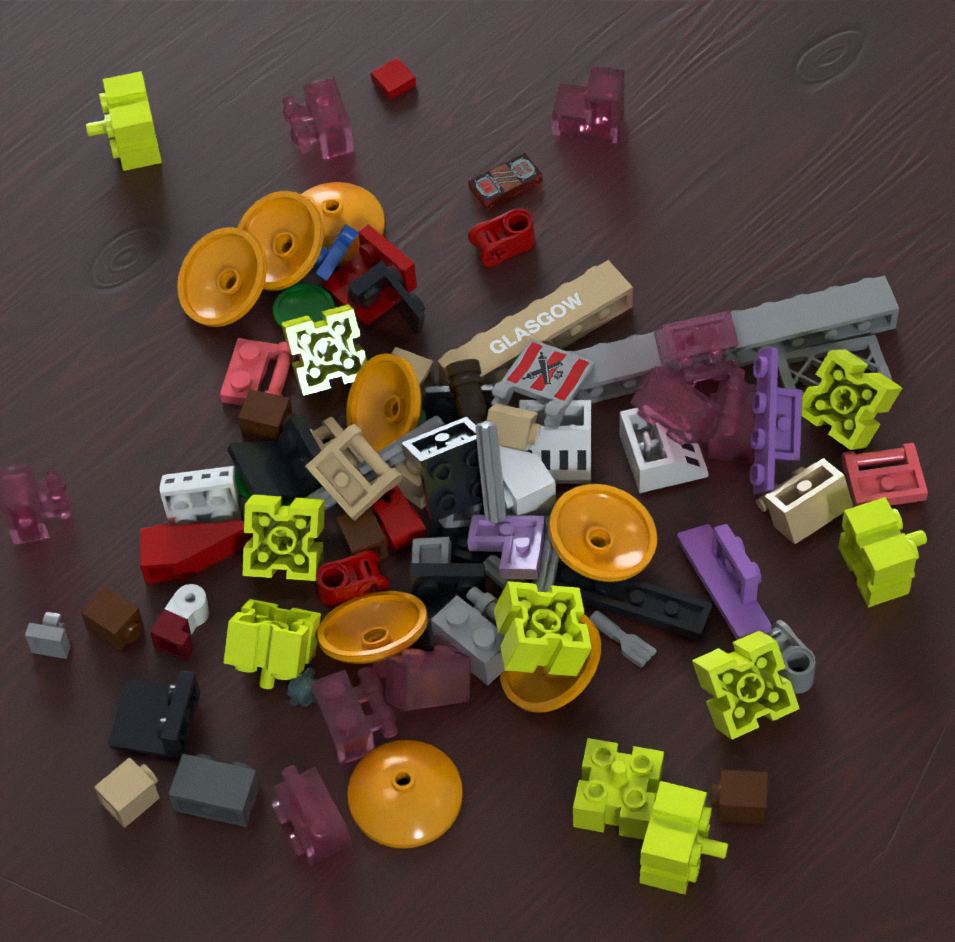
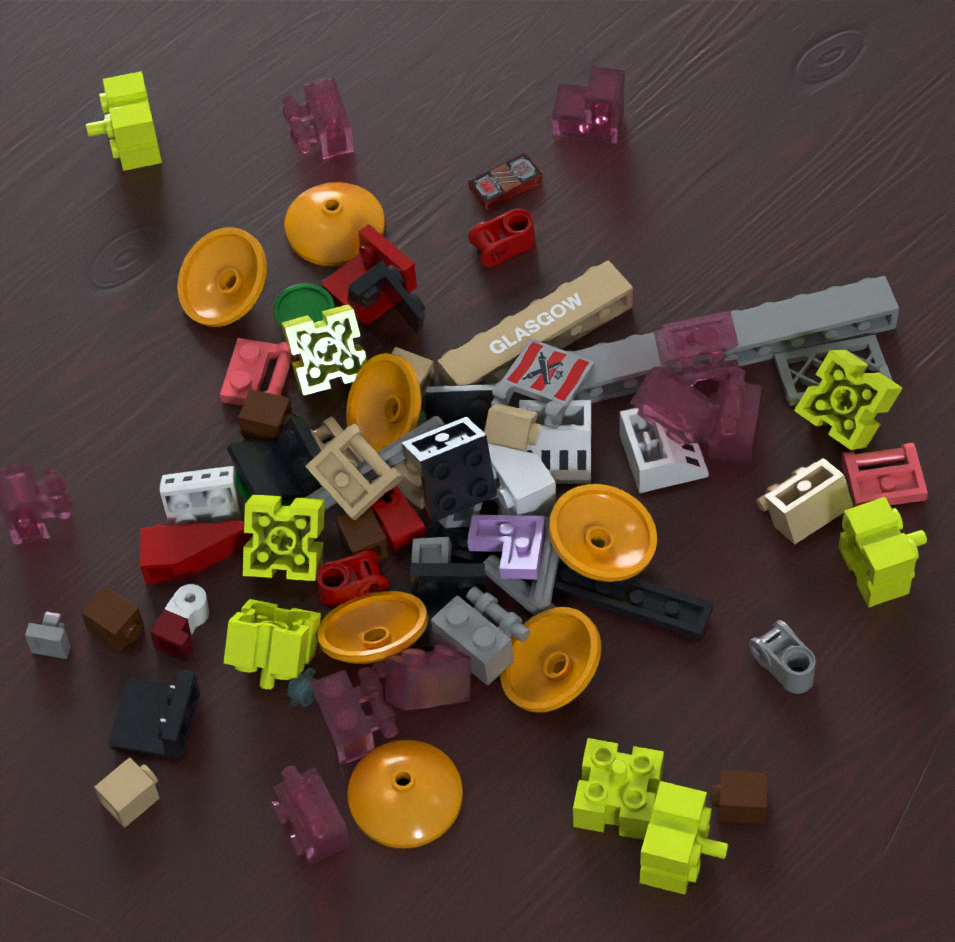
dark grey brick [168,754,260,827] -> none
light orange dish [237,191,324,291] -> none
blue plate [312,225,358,281] -> none
red tile [371,57,416,100] -> none
dark brown axle [445,359,488,425] -> none
light grey axle [475,420,507,524] -> none
neon yellow brick [494,581,592,676] -> none
light grey piece [590,610,657,668] -> none
medium lavender bracket [677,524,772,640] -> none
neon yellow brick [692,631,800,740] -> none
medium lavender bracket [750,347,802,495] -> none

